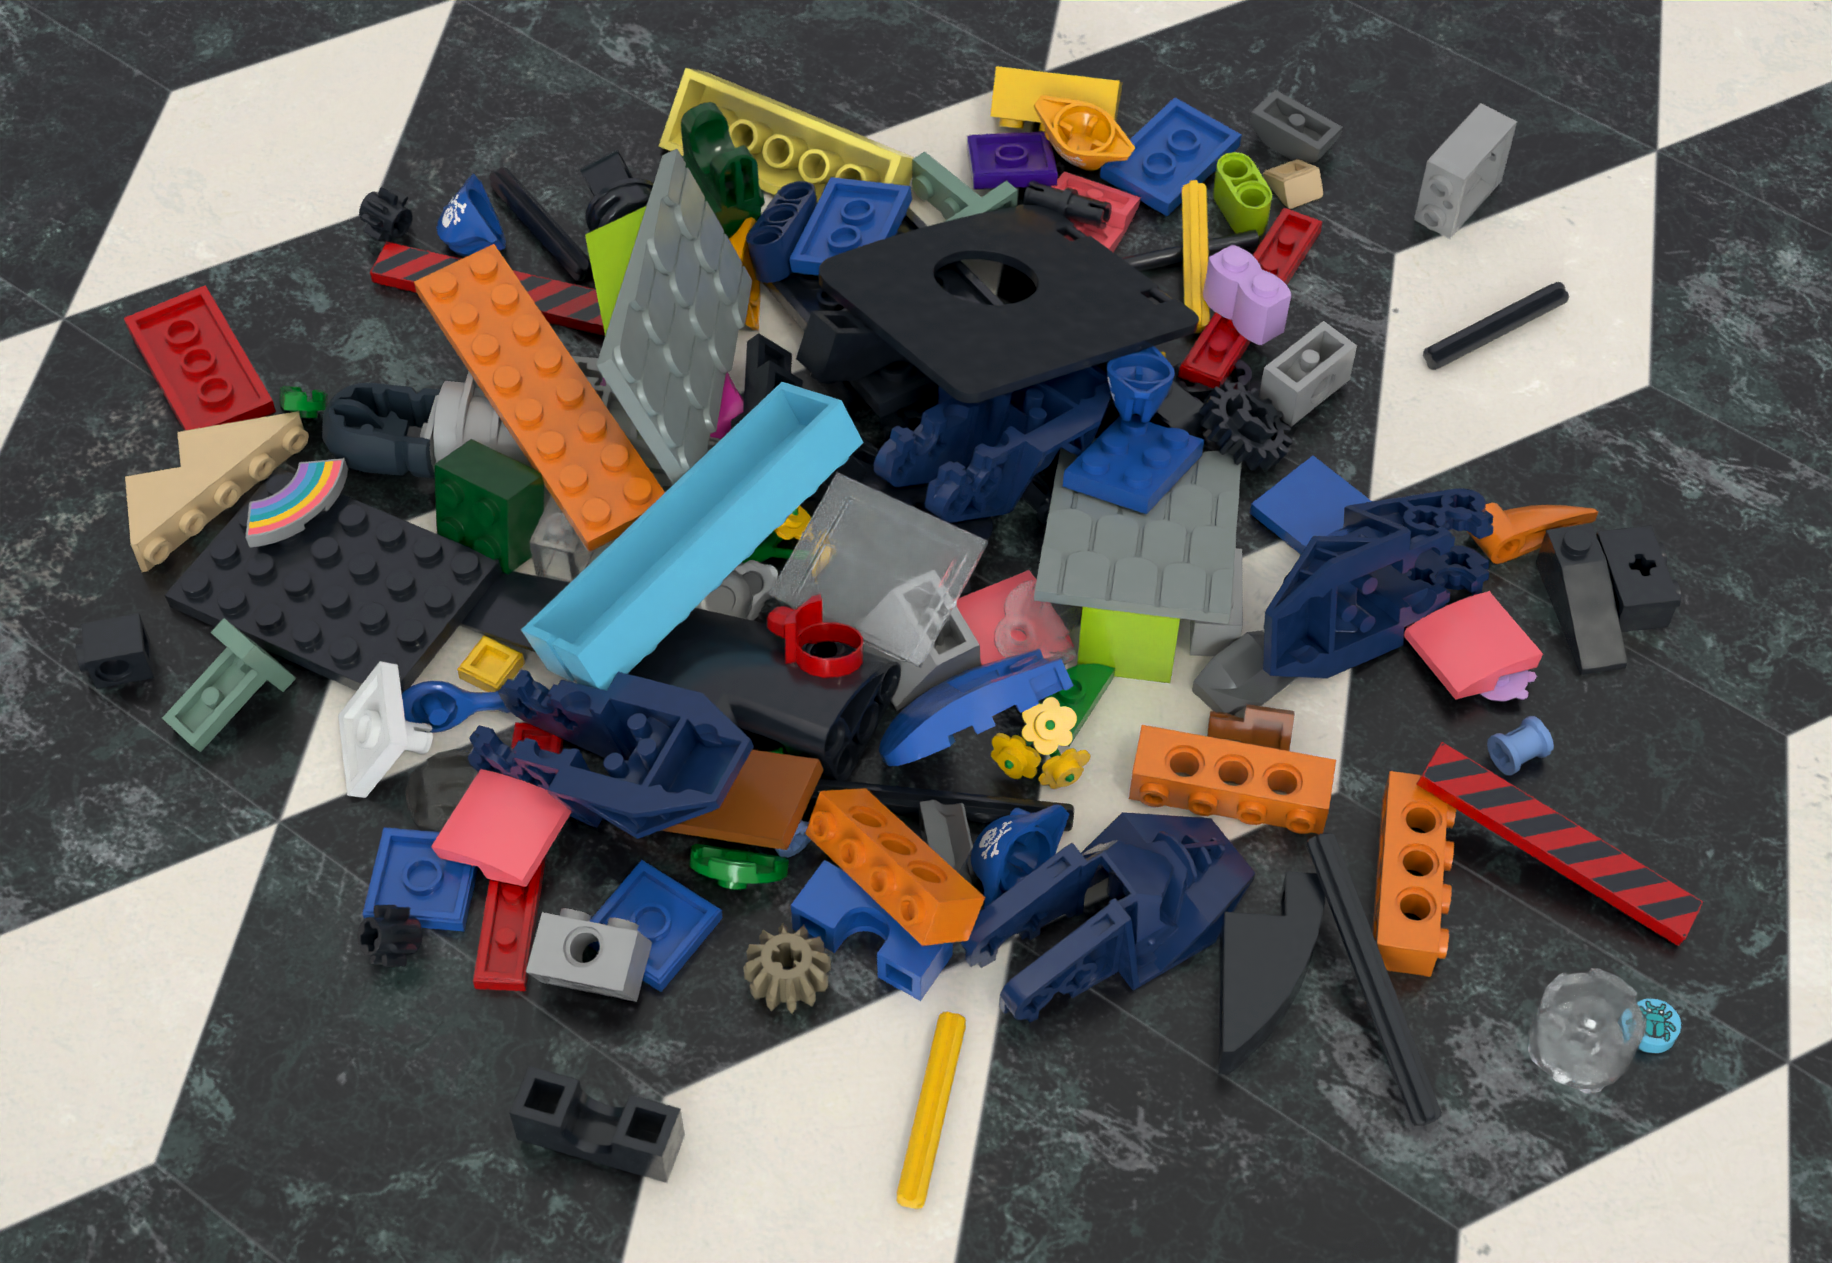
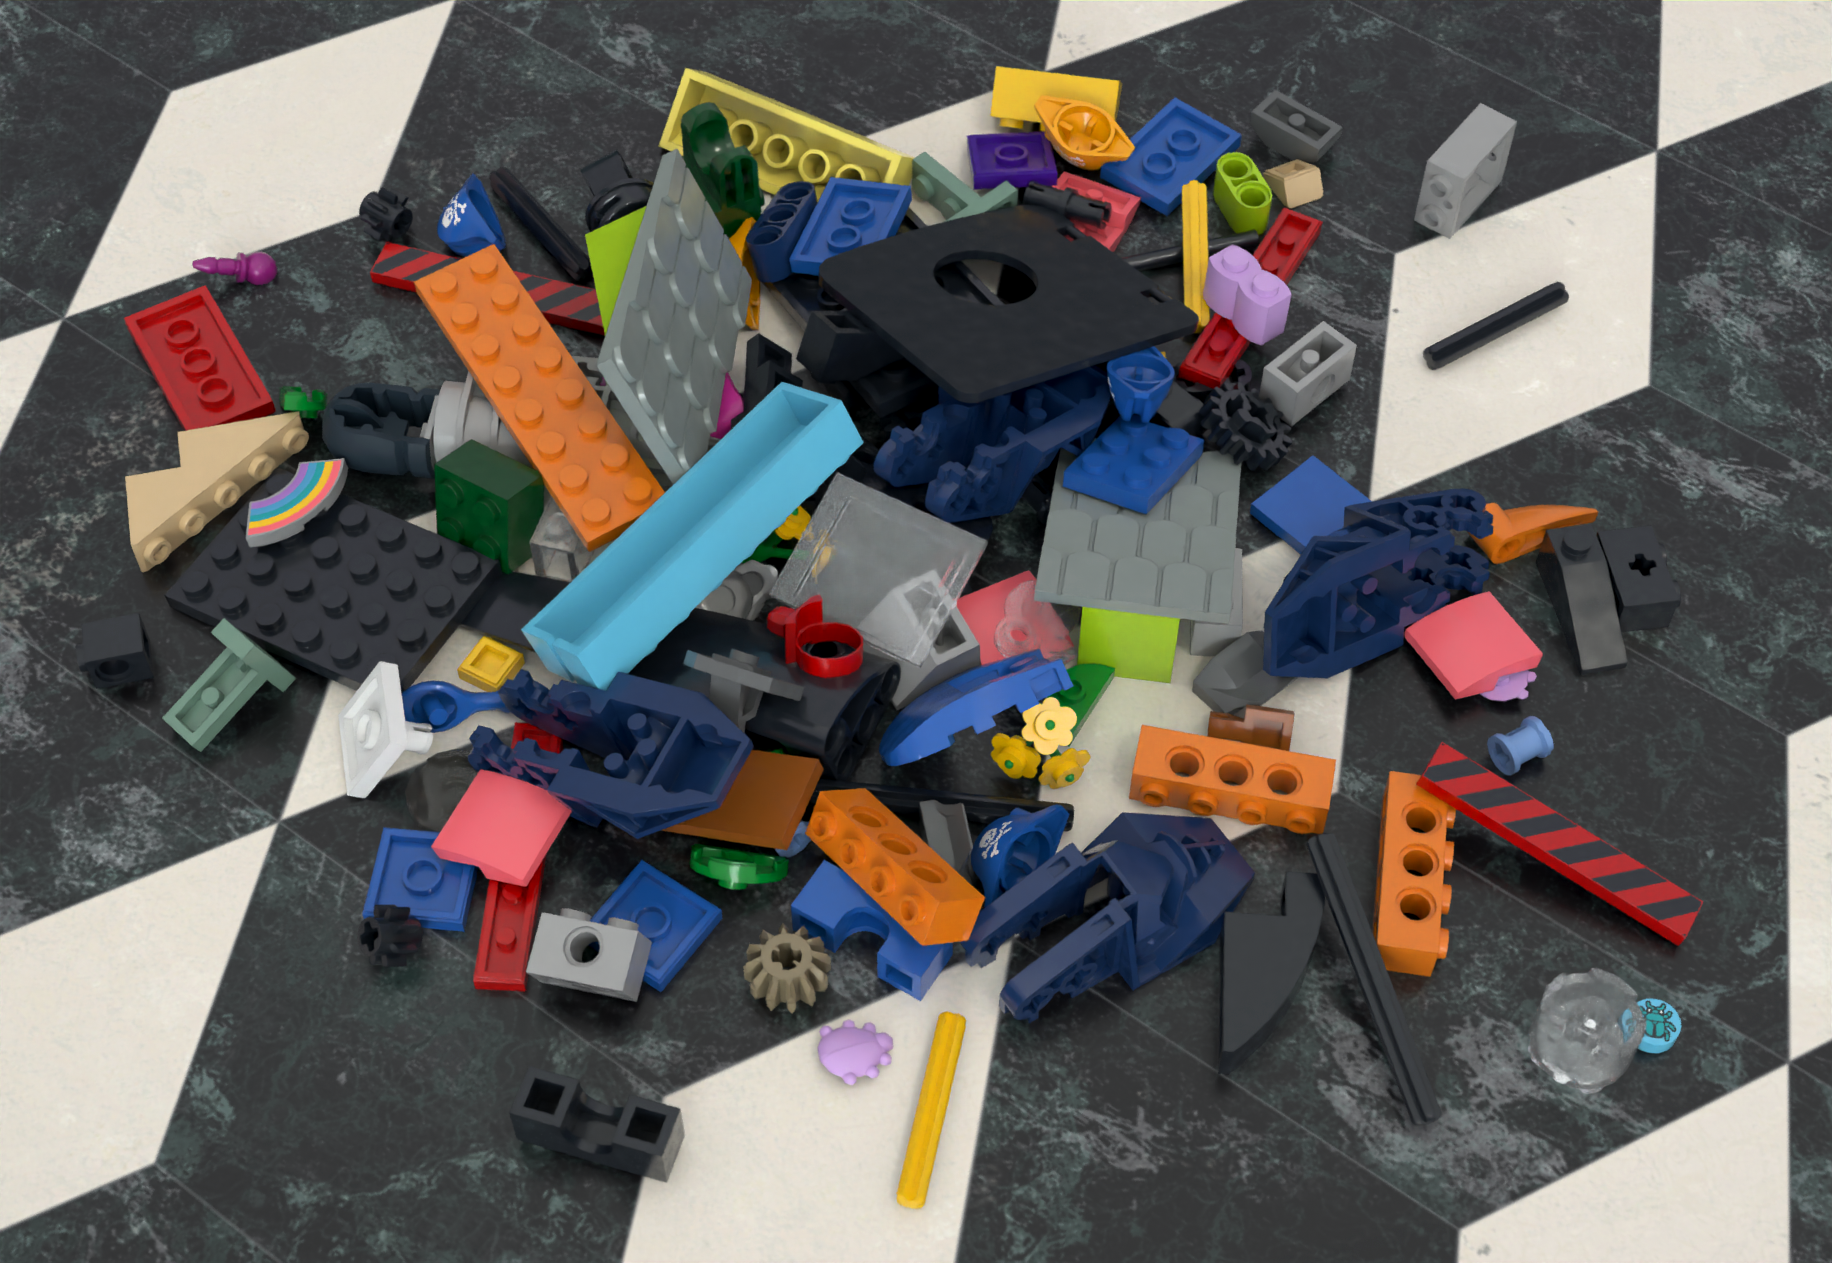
none -> magenta bar [192,252,277,285]
none -> dark grey piece [683,648,804,733]
none -> lavender piece [817,1019,893,1085]

